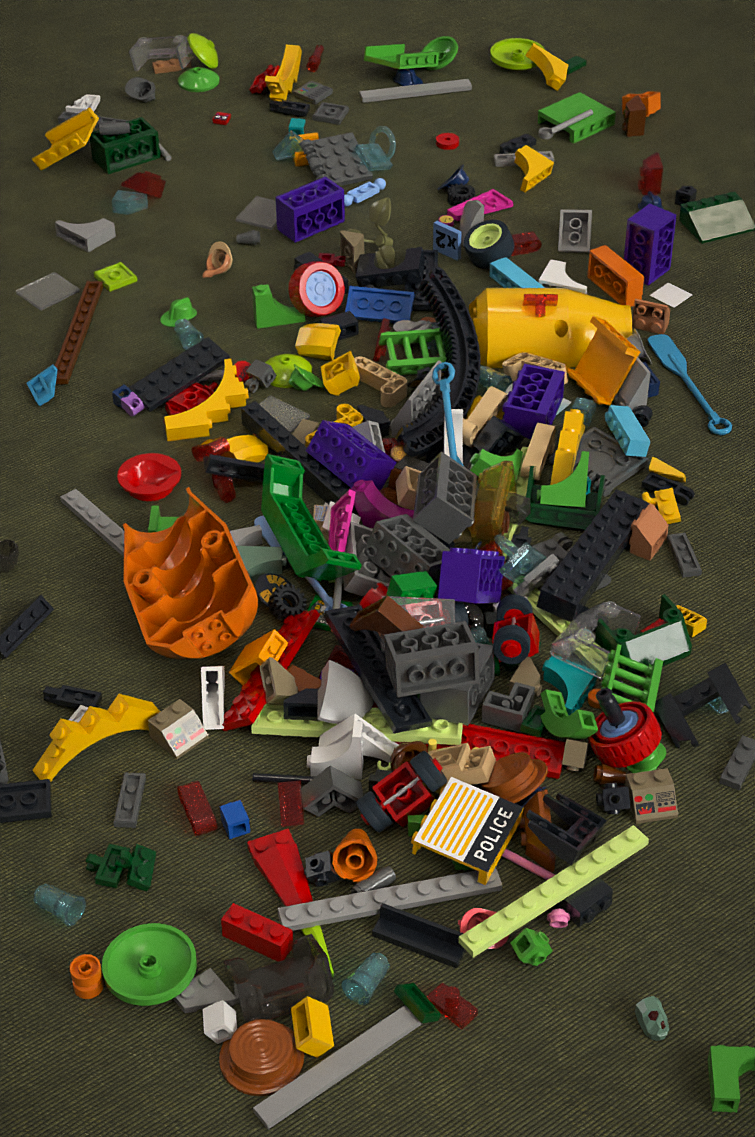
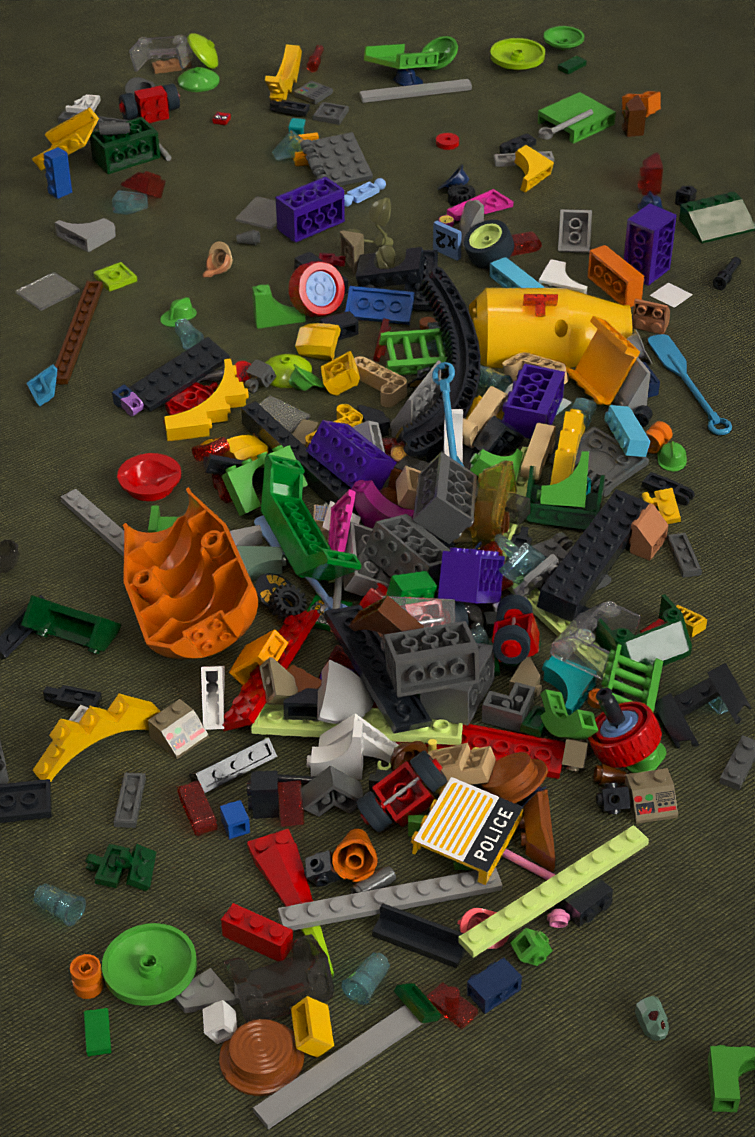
red plate [249,65,280,94] -> none
clear light blue tile [354,126,396,171] -> none
light grey piece [393,320,432,332] -> none
yellow arch [526,43,568,91] -> none
black wedge [526,793,607,866] -> none
yellow slope [649,457,686,483] -> none
none -> dark green windscreen [22,595,122,654]
none -> blue brick [43,147,72,199]
none -> green tile [84,1008,112,1057]
none -> brick [119,83,180,123]
none -> panel [189,737,277,793]
none -> bright green arch [221,445,308,516]
none -> black brick [247,770,279,819]
none -> dark blue hinge [467,958,522,1014]
none -> bright green dish [544,26,584,50]
none -> orange wheel [645,421,673,454]
none -> bright green piece [657,441,687,472]
none -> black pin [713,257,741,290]

